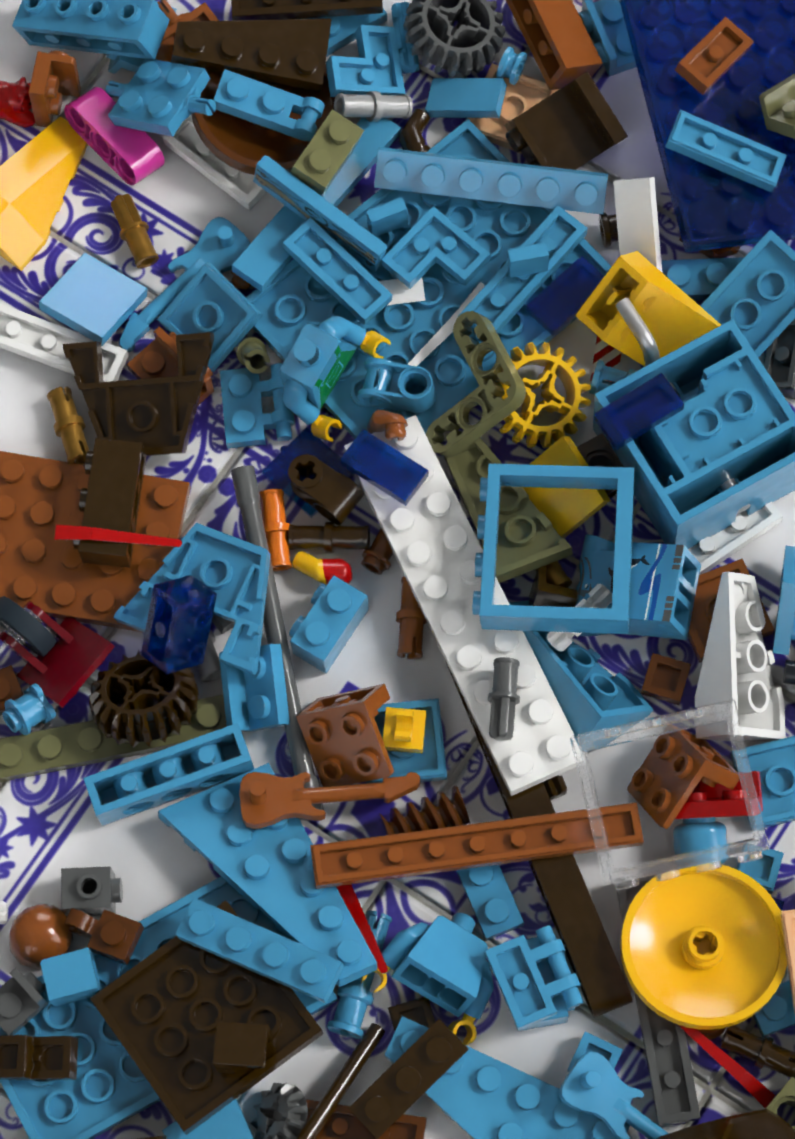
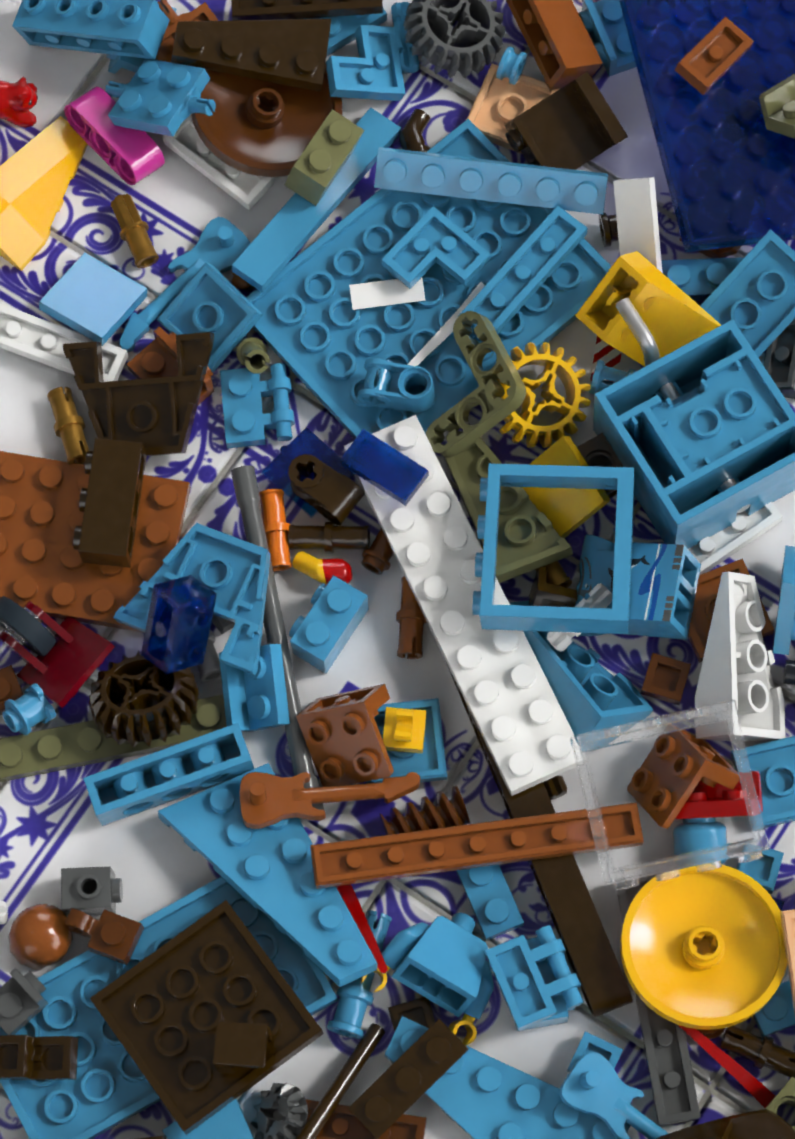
dark orange bracket [29,51,81,127] -> none
dark azure panel [40,947,102,1007] -> none
red sticker [54,524,182,547] -> none
dark azure plate [175,898,344,1004] -> none
dark azure plate [213,69,325,141] -> none
dark azure tile [253,155,387,273] -> none
dark azure torso [279,316,391,442] -> none
dark azure plate [283,217,393,326] -> none
light grey pin [334,91,413,122] -> none
dark azure tile [366,197,408,237] -> none
dark orange arm [367,409,408,441] -> none
dark azure tile [425,78,507,118] -> none
dark grey axle [488,657,520,741] -> none
dark azure tile [507,242,549,278] -> none
clear blue tile [526,256,604,337] -> none
clear blue tile [594,373,684,450] -> none
dark azure tile [665,109,787,193] -> none

